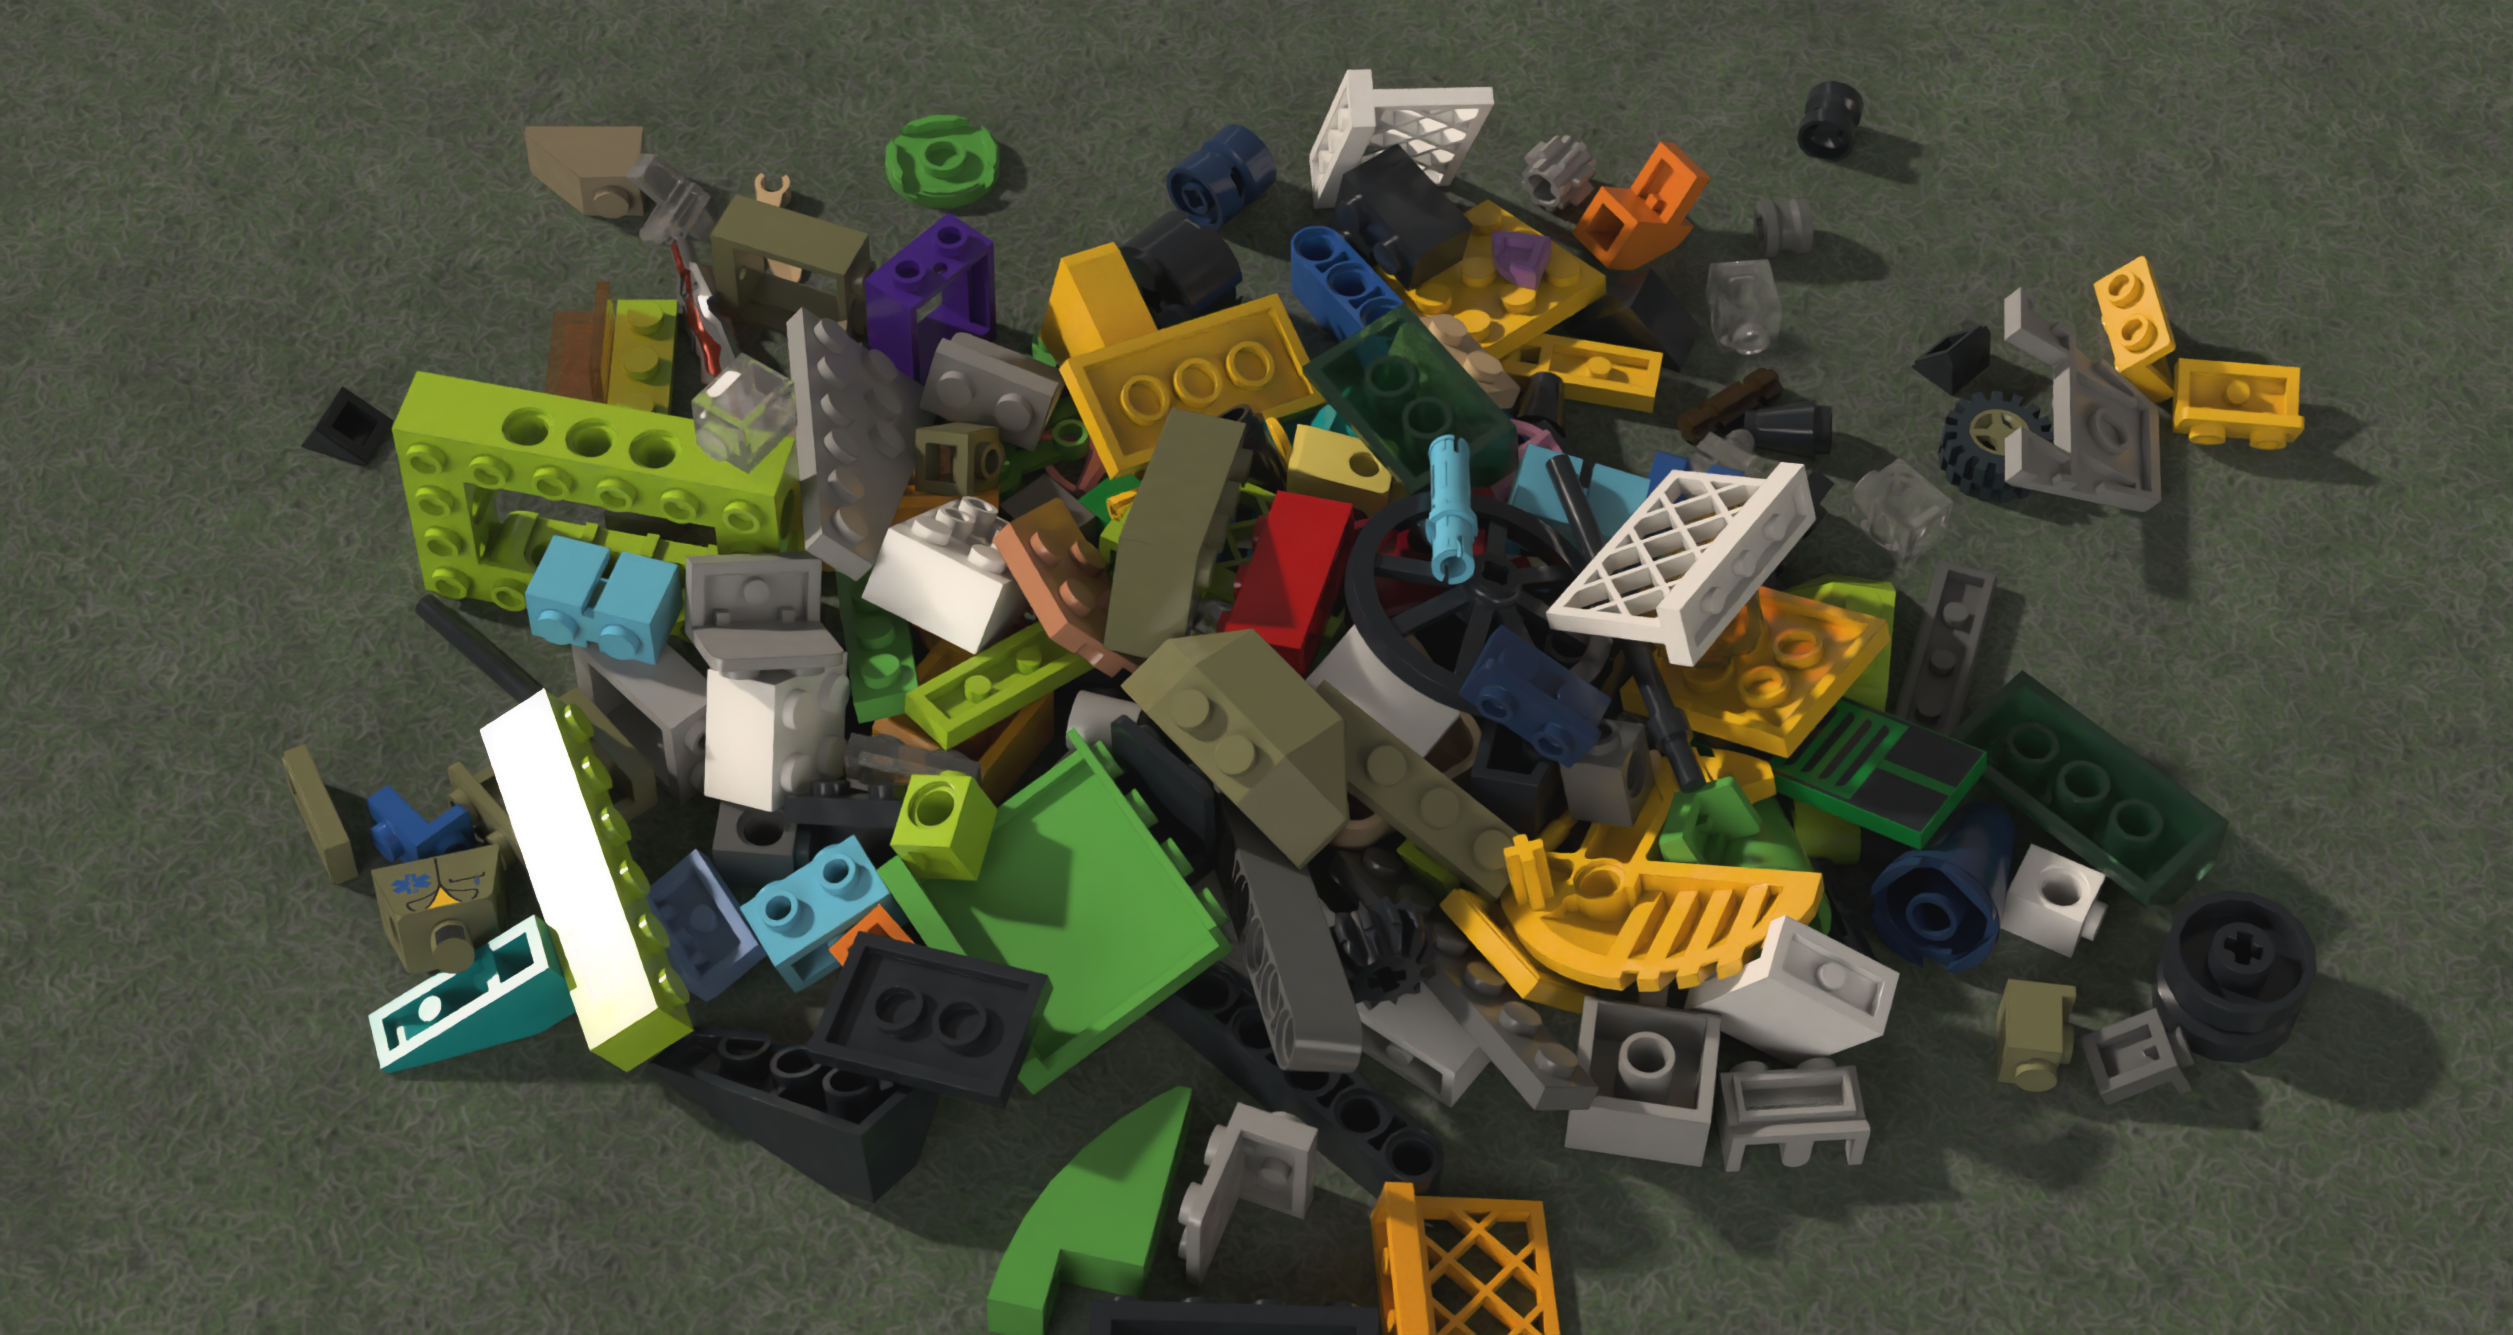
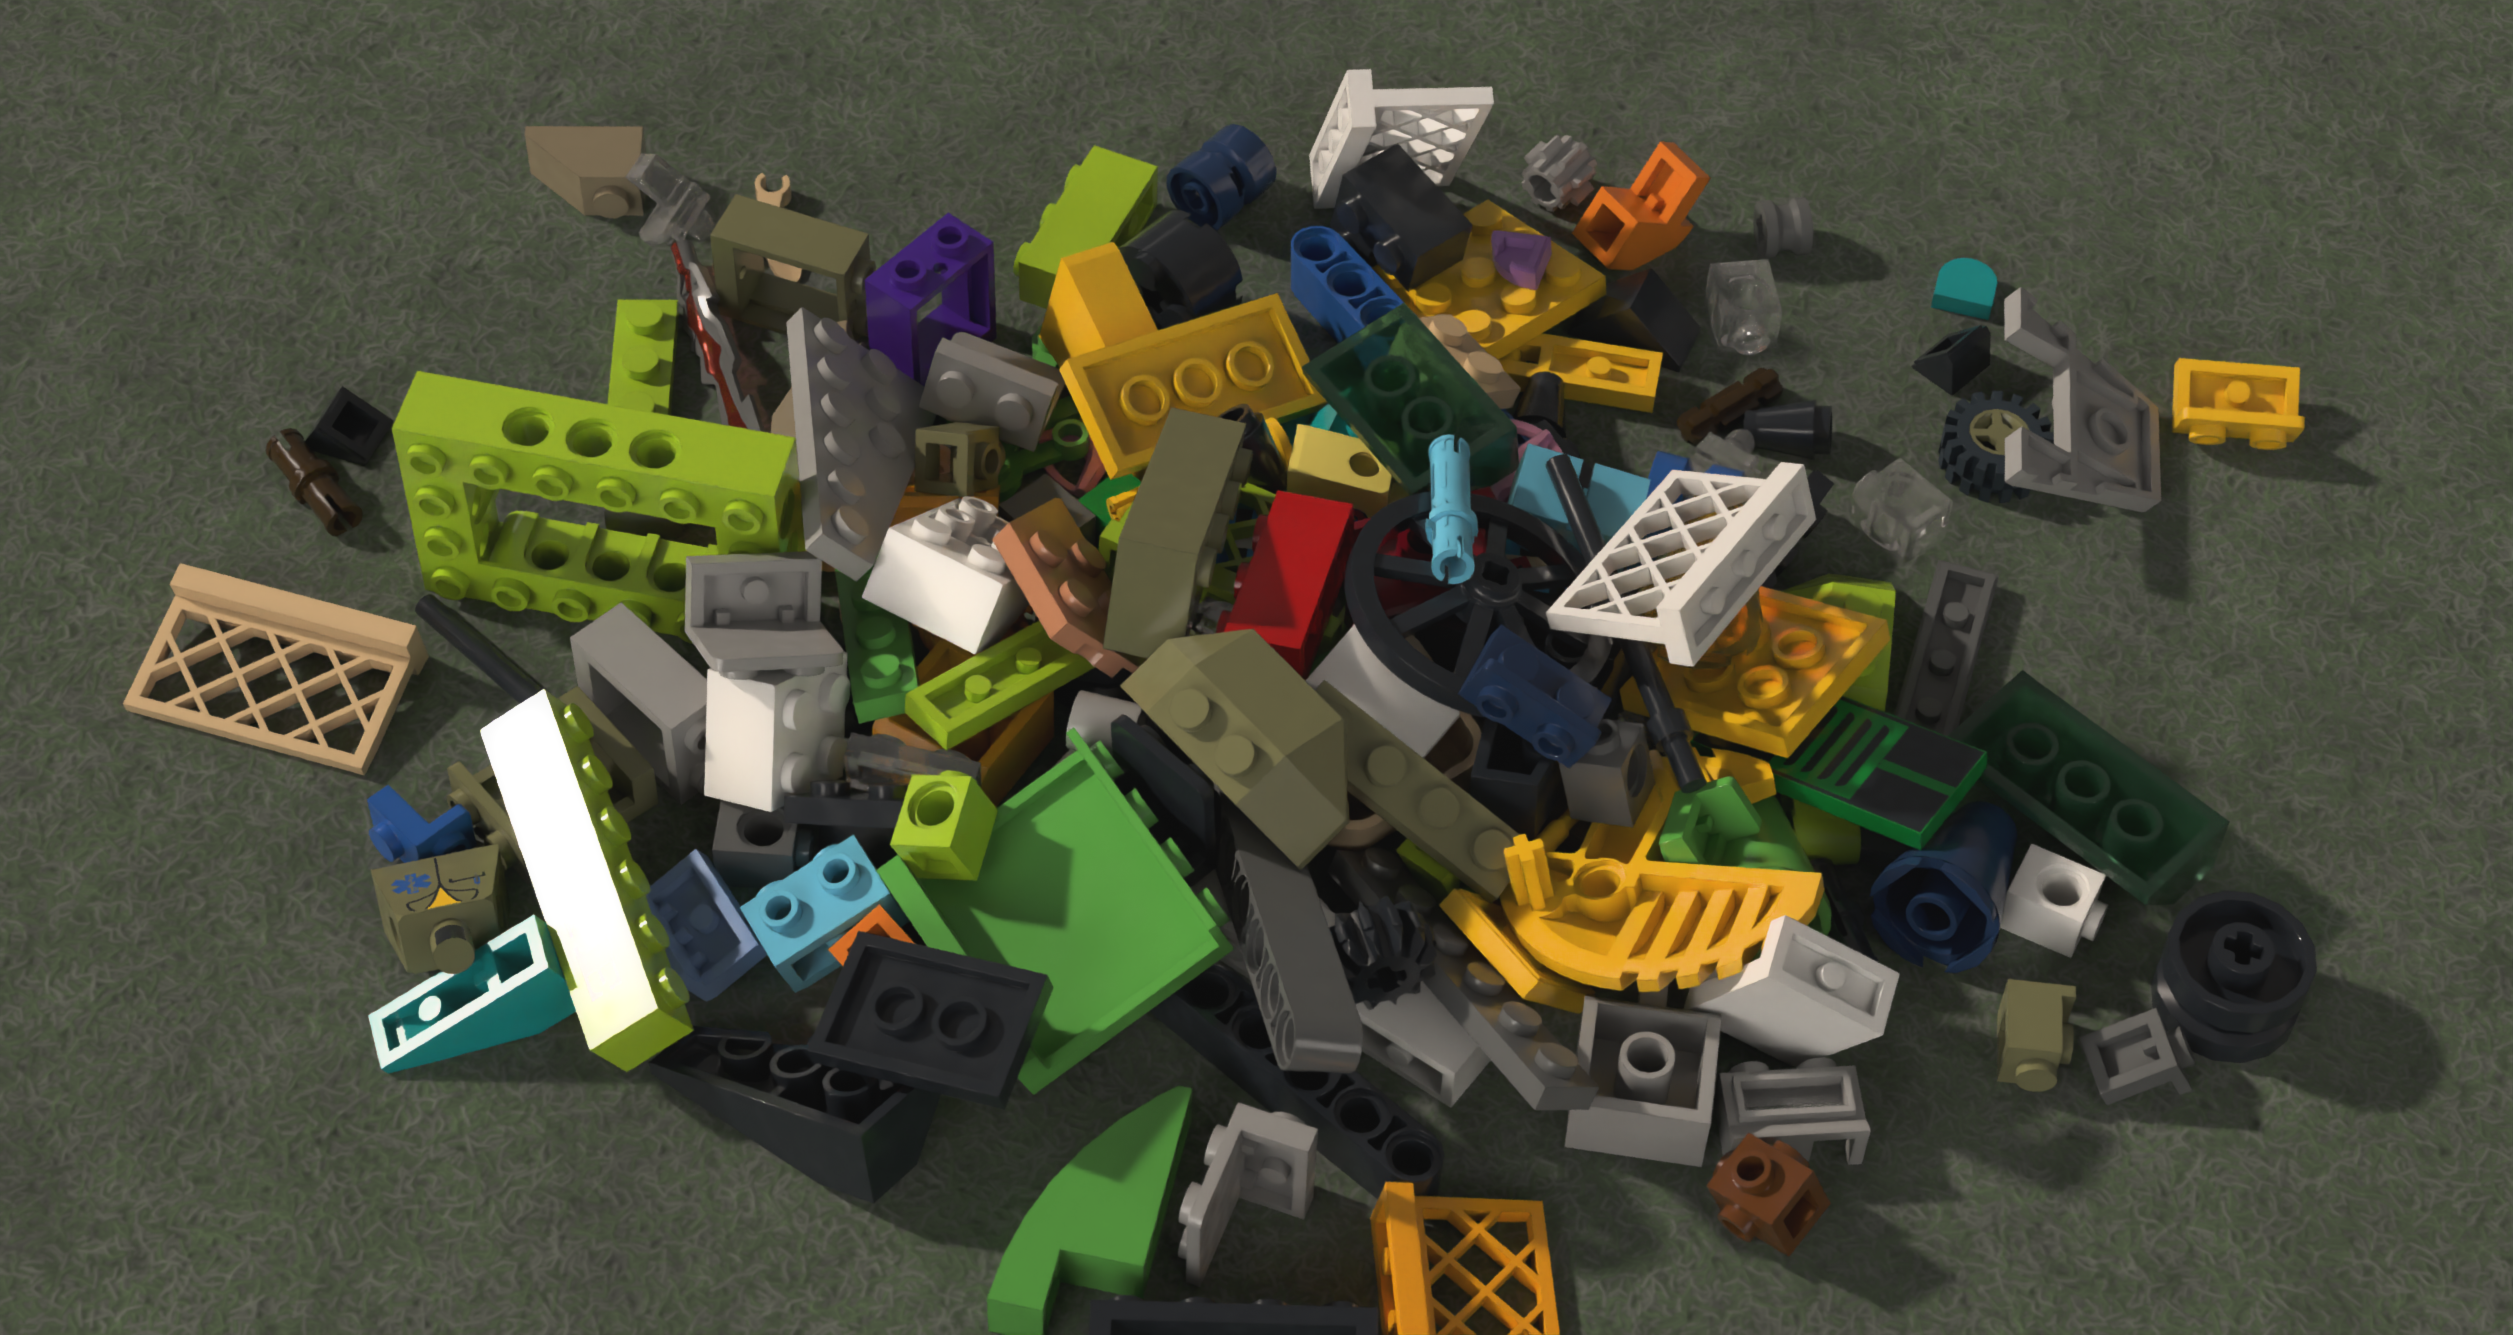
olive tile [282,744,359,885] -> none
medium azure piece [525,535,683,665] -> none
clear orange panel [545,281,615,404] -> none
clear brick [691,353,798,474] -> none
bright green tile [885,115,1000,208] -> none
black wheel [1797,81,1864,162] -> none
yellow bracket [2094,256,2176,403] -> none
none -> tan fence [123,563,429,775]
none -> dark brown pin [265,428,363,537]
none -> lime brick [1013,145,1158,309]
none -> reddish brown brick [1706,1132,1831,1257]
none -> teal tile [1931,258,1997,320]

